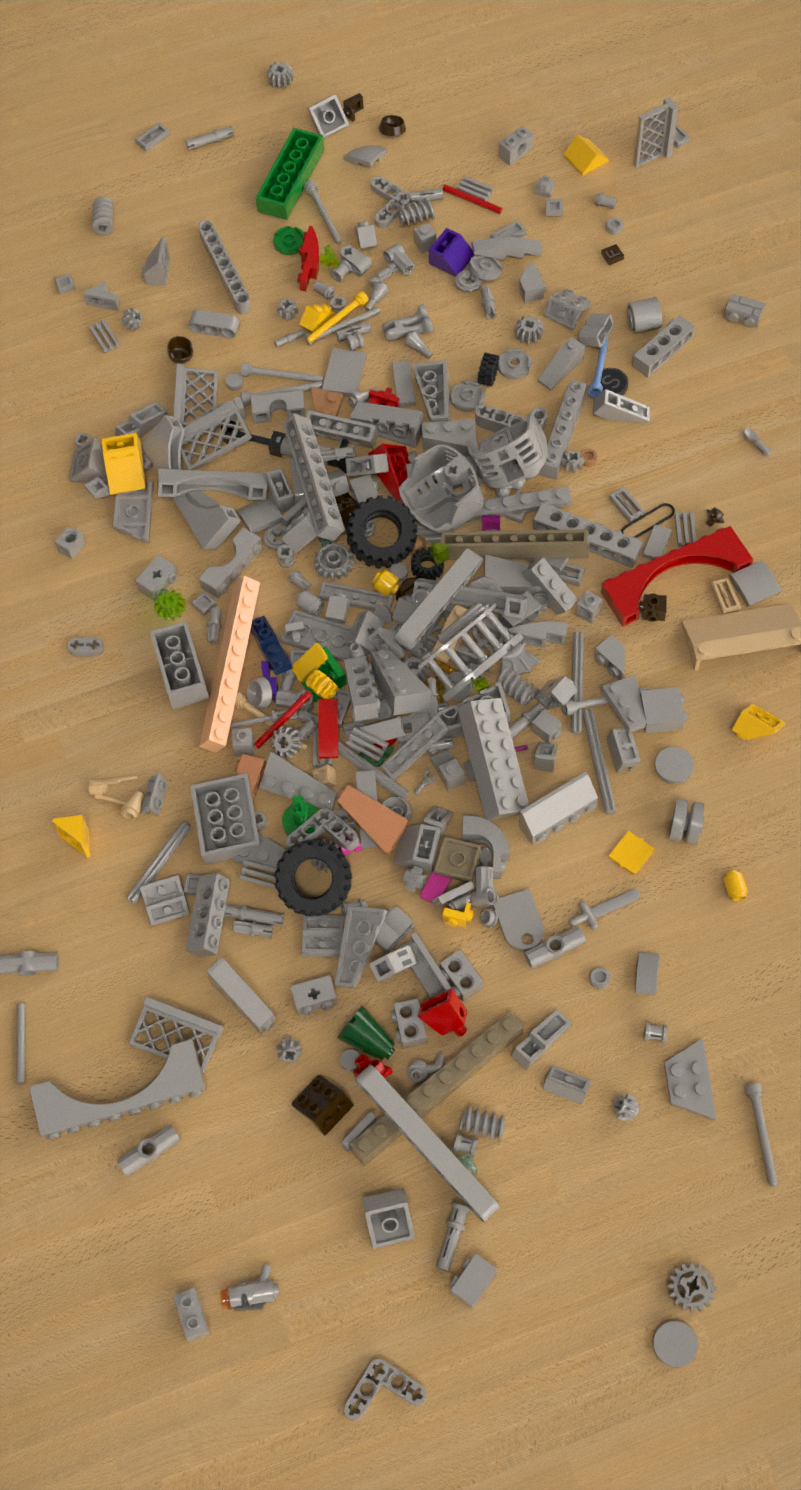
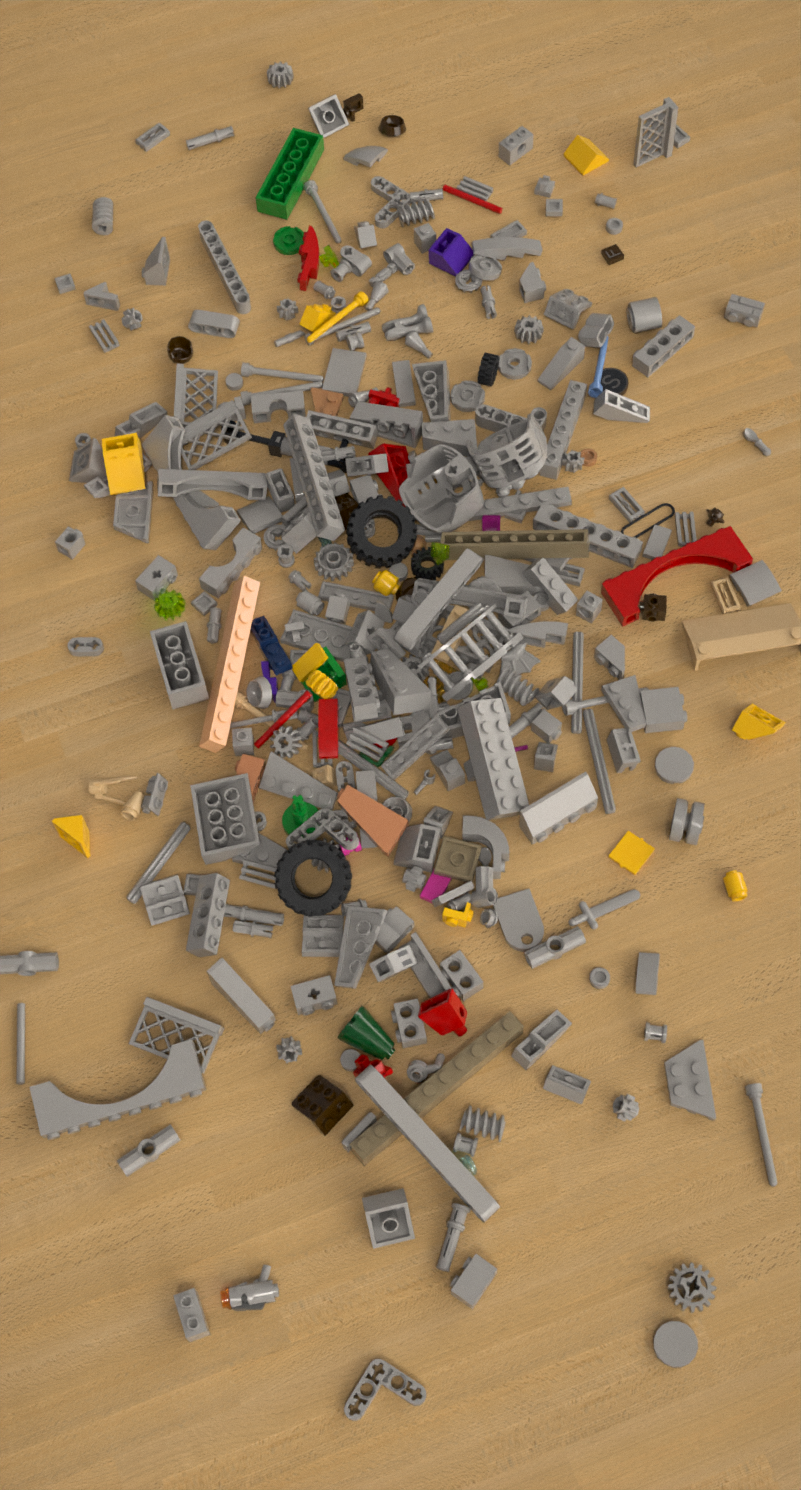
none -> light grey beam [336,761,355,792]

